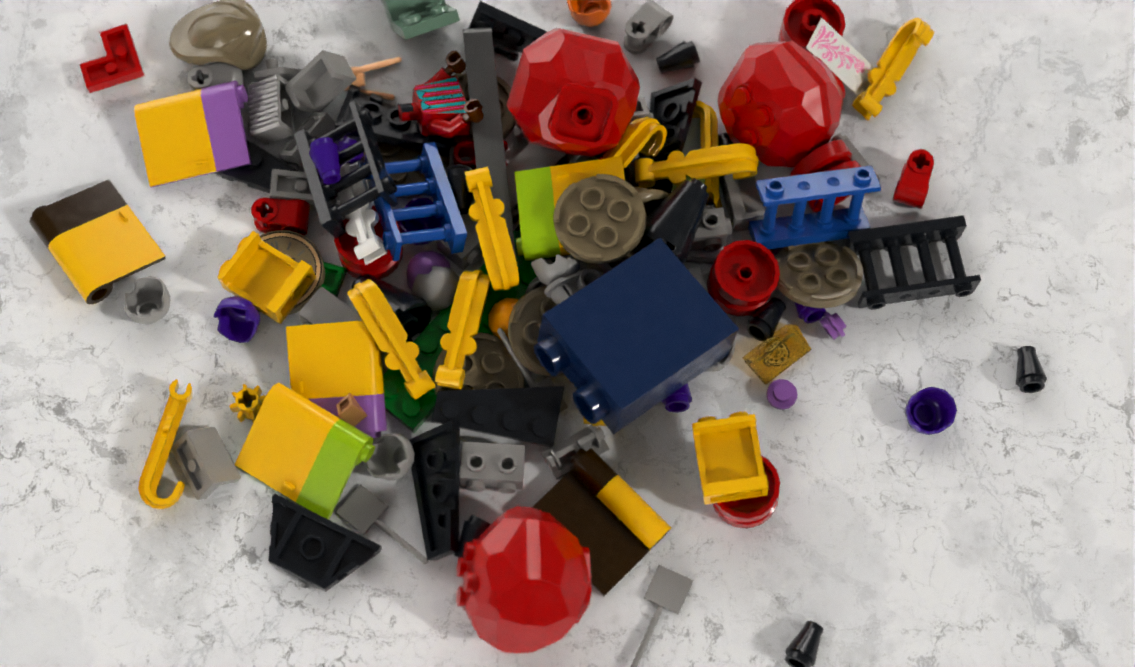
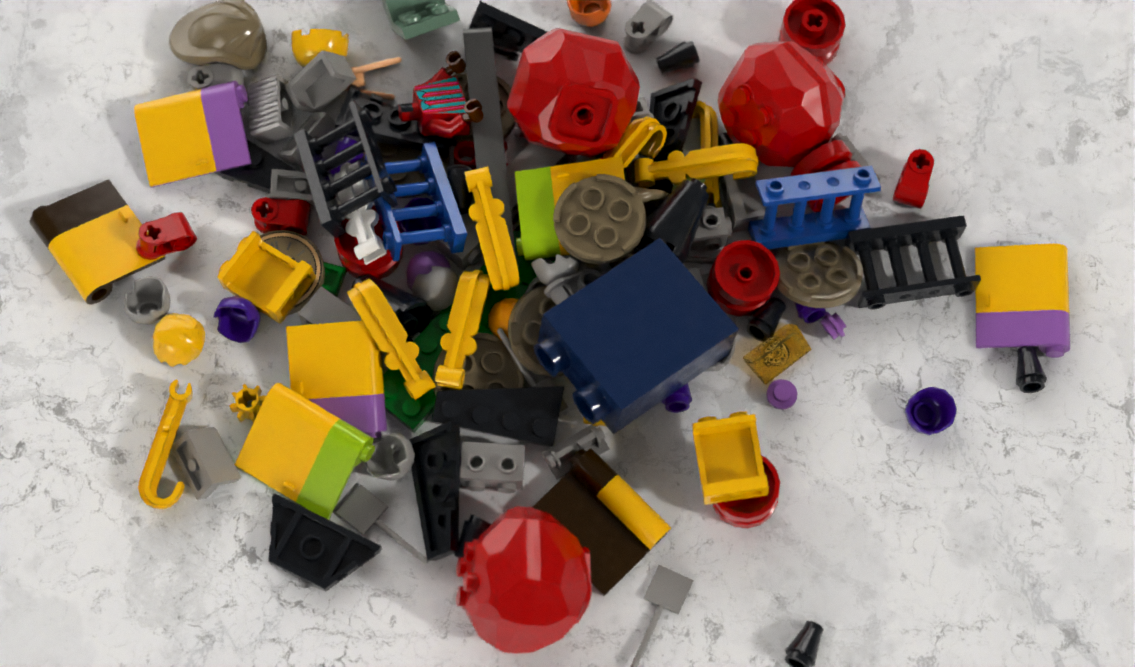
red plate [79,24,145,93] -> none
light grey piece [254,59,301,82] -> none
dark purple cone [309,137,341,185] -> none
medium nougat piece [336,393,367,427] -> none
white sticker [806,17,875,95] -> none
yellow piece [852,17,934,121] -> none
none -> red piece [136,212,197,260]
none -> yellow hair [152,313,205,367]
none -> yellow cylinder [291,29,349,67]
none -> yellow door [975,243,1070,358]

